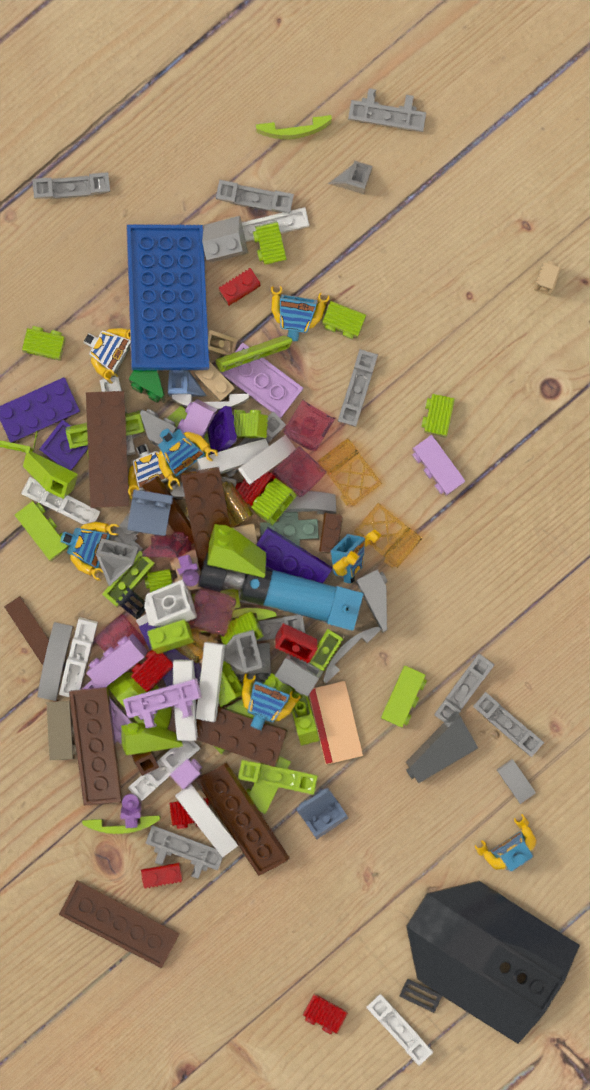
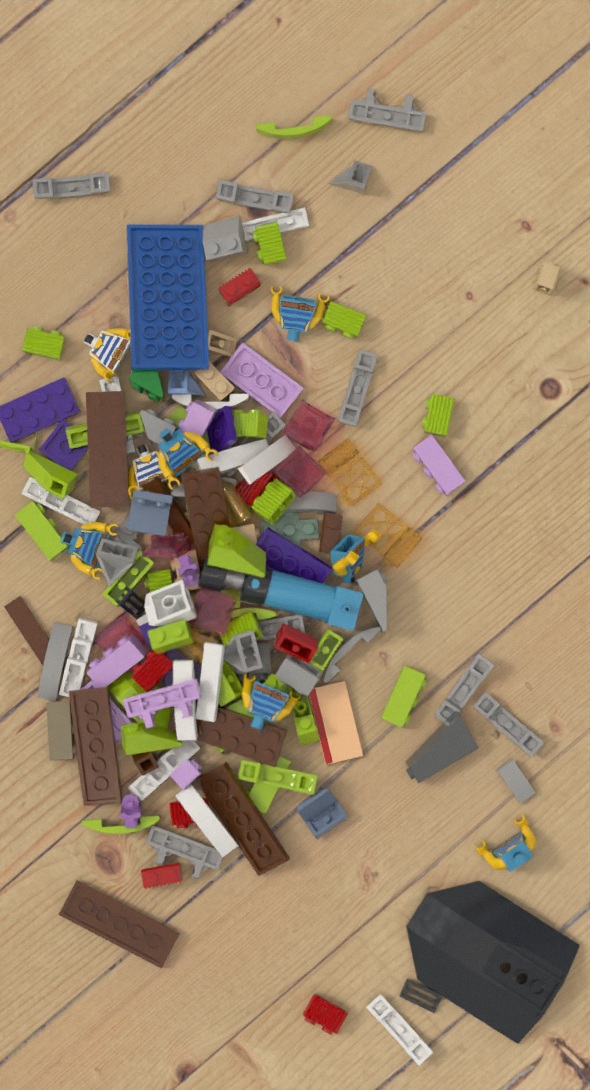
lime slope [215,336,292,372] -> none

